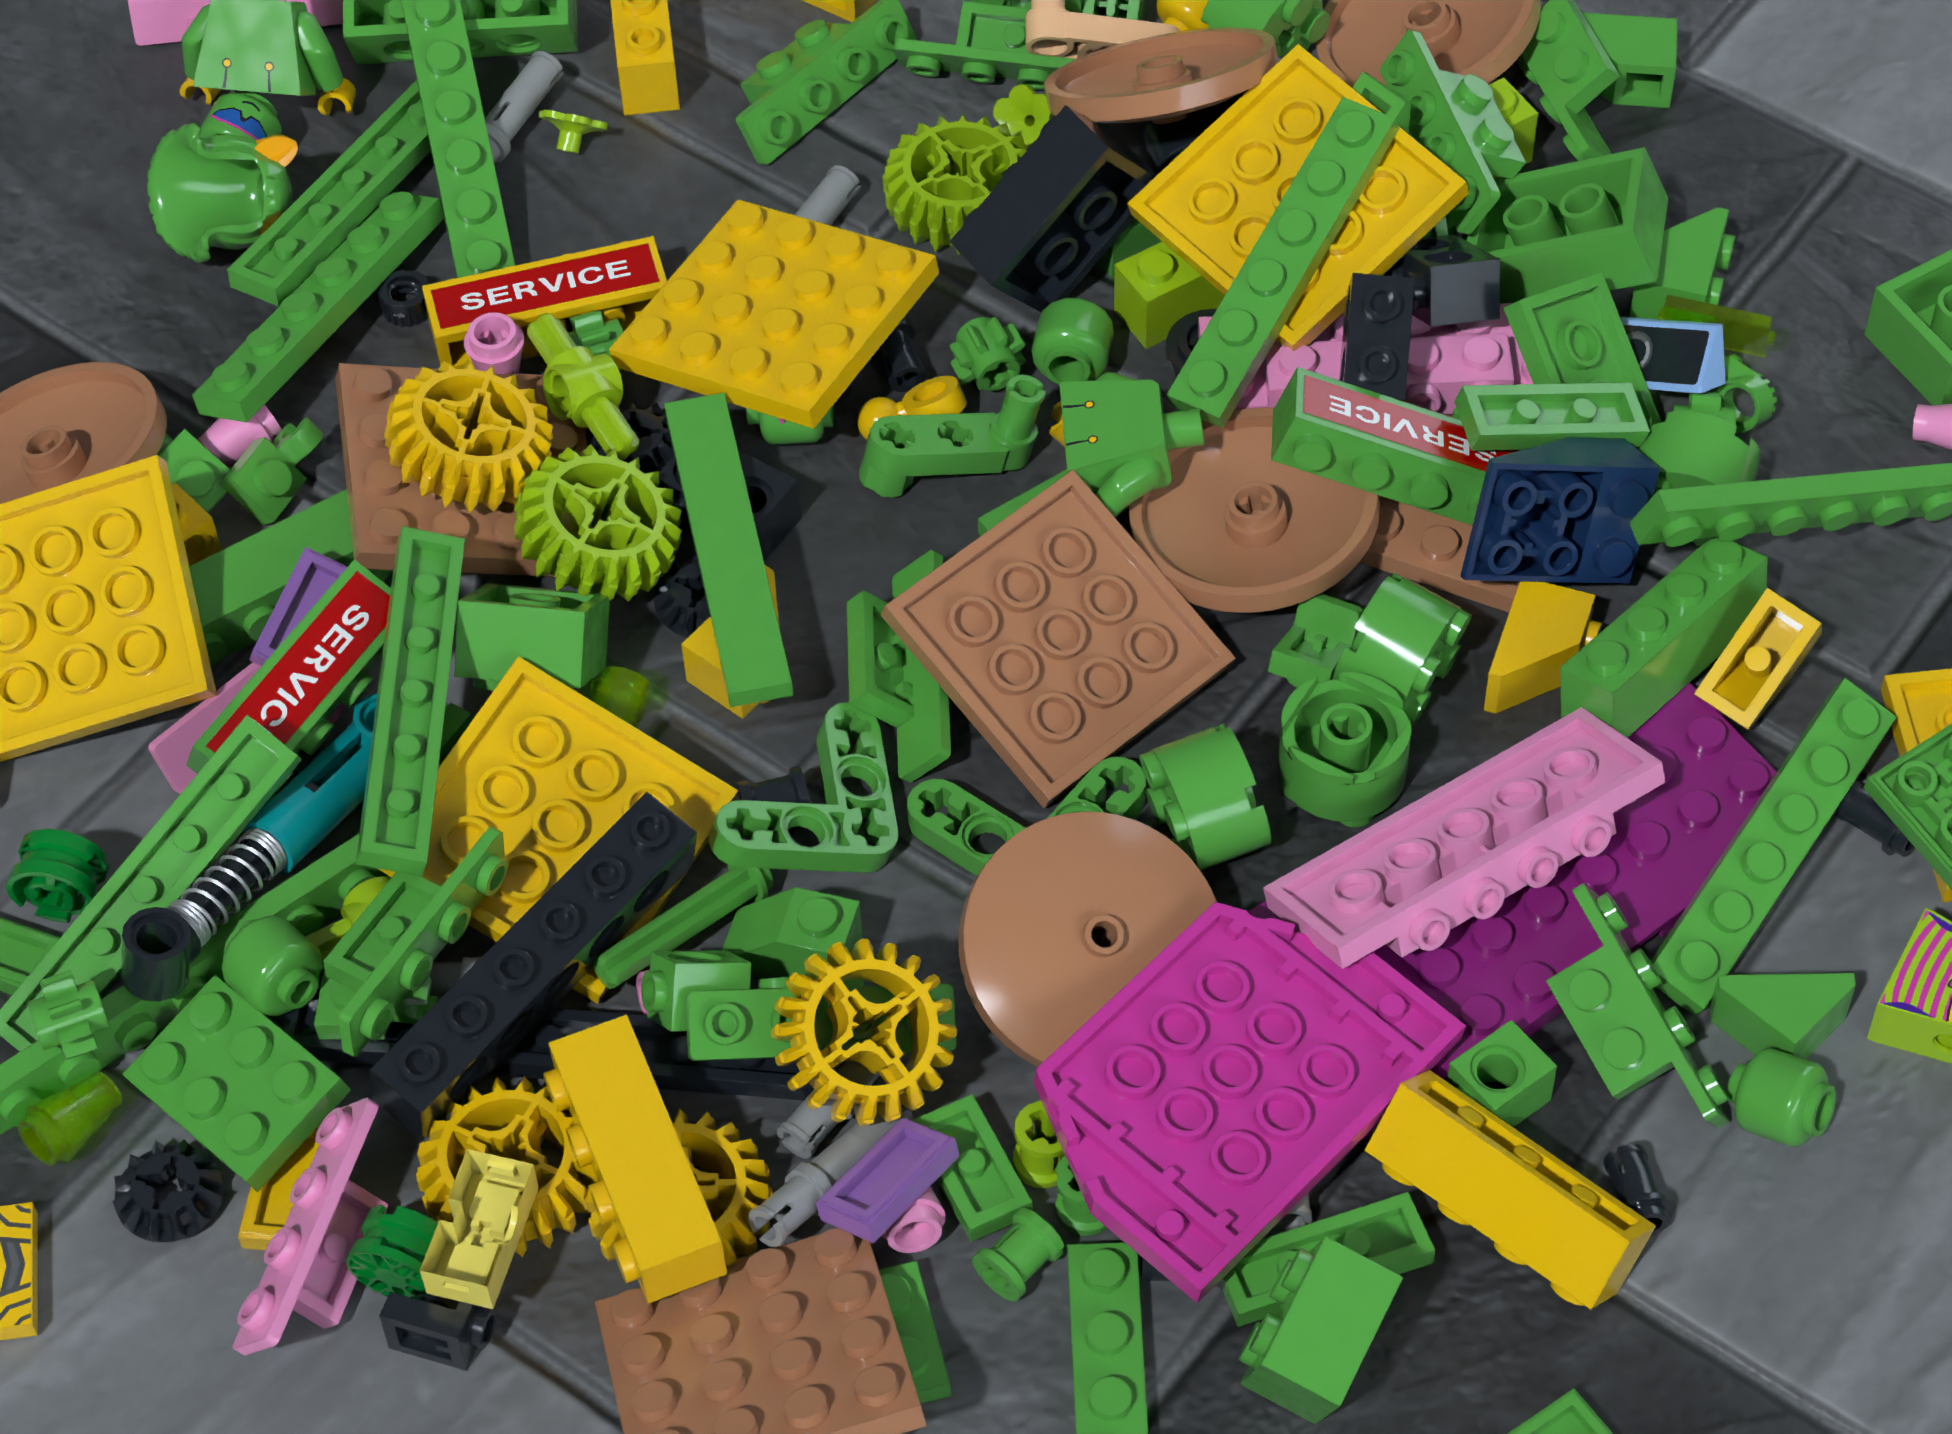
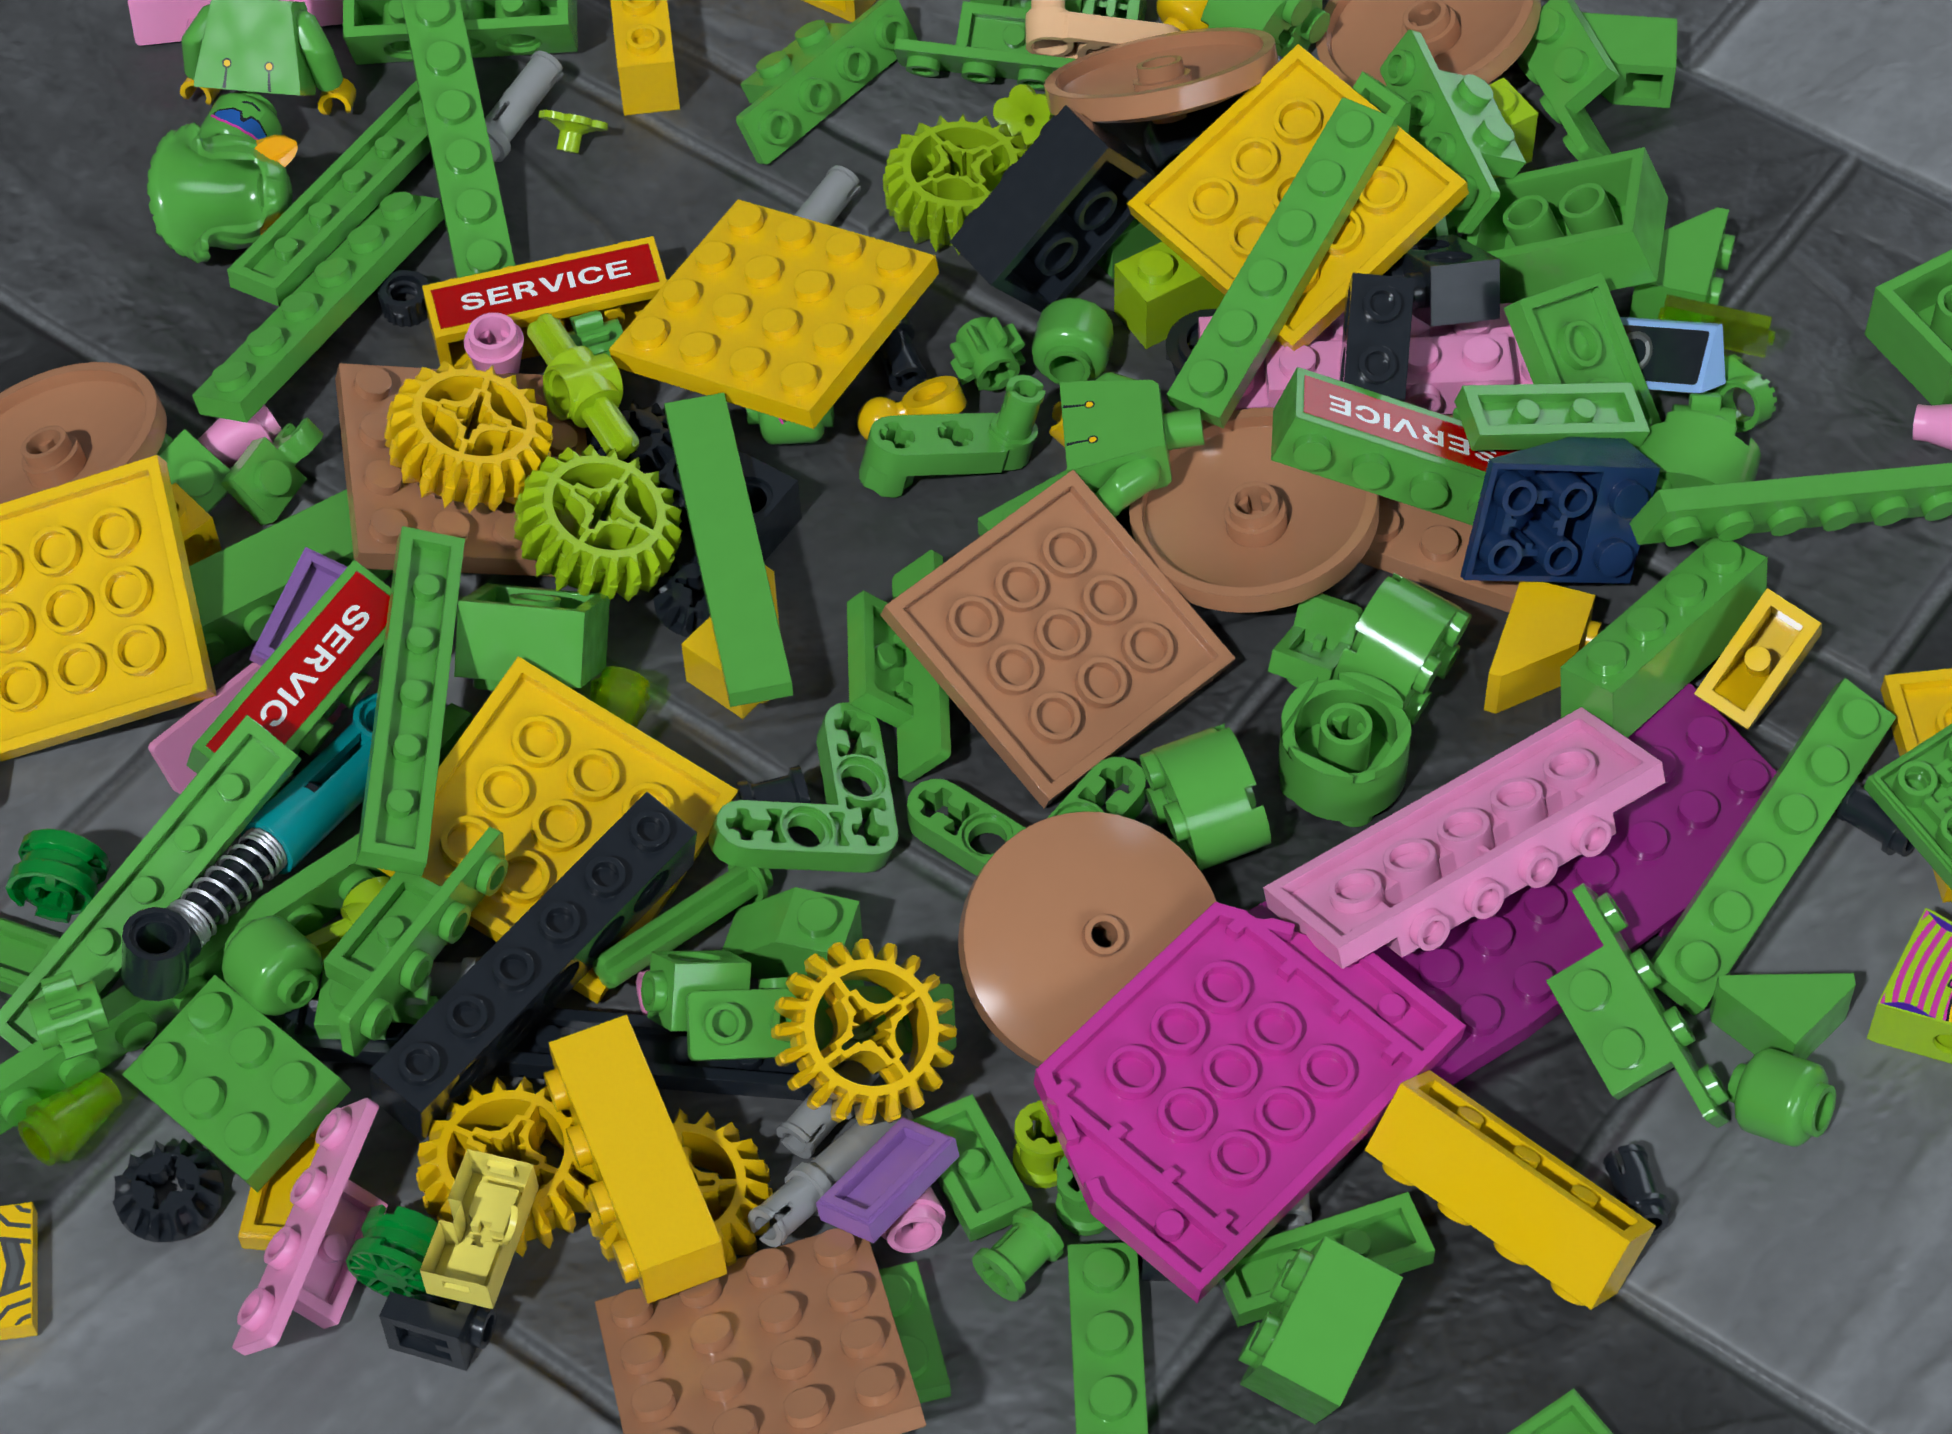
bright green brick [1447,1020,1557,1127] -> none

